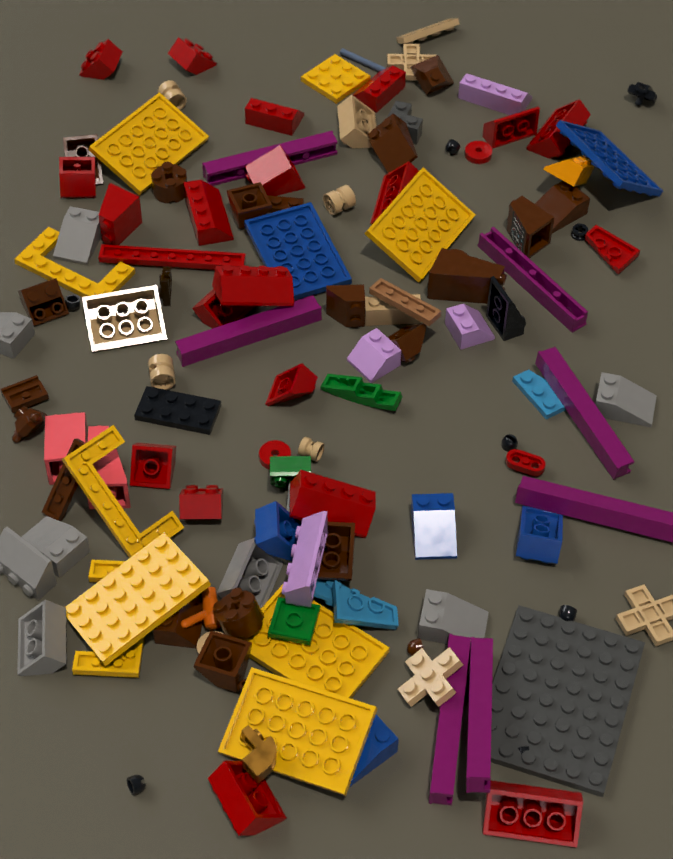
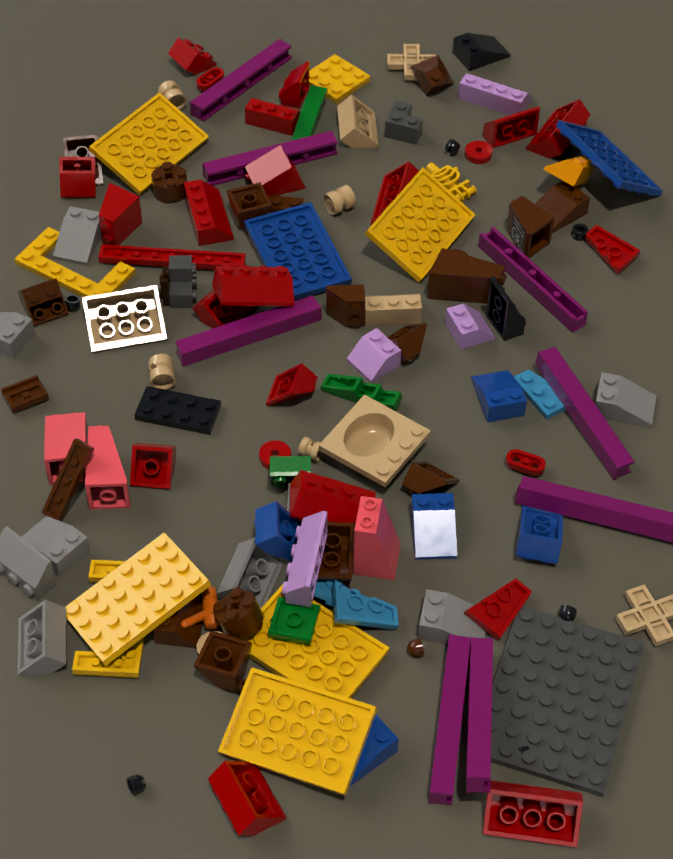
reddish brown rock [12,406,47,443] -> none
yellow plate [61,425,184,558] -> none
red slope [79,39,123,80] -> none
red slope [179,485,223,519] -> none
pearl gold brick [241,725,276,784] -> none
sand blue piece [340,48,386,72] -> none
red slope [353,65,406,113] -> none
reddish brown slope [368,113,418,173] -> none
medium nougat plate [369,278,441,326] -> none
tan plate [396,18,460,44] -> none
tan plate [398,647,463,707] -> none
black hinge [501,434,518,452] -> none
black piece [627,82,657,106] -> none
none -> dark grey brick [169,255,197,308]
none -> magenta tile [190,39,292,122]
none -> red plate [196,67,224,92]
none -> red slope [279,61,310,109]
none -> green slope [292,85,327,140]
none -> tan piece [319,395,431,488]
none -> coral slope [353,496,401,580]
none -> reddish brown slope [402,461,460,494]
none -> yellow torso [426,162,477,202]
none -> black slope [452,33,511,71]
none -> red wing [464,578,532,640]
none -> blue slope [471,370,527,423]

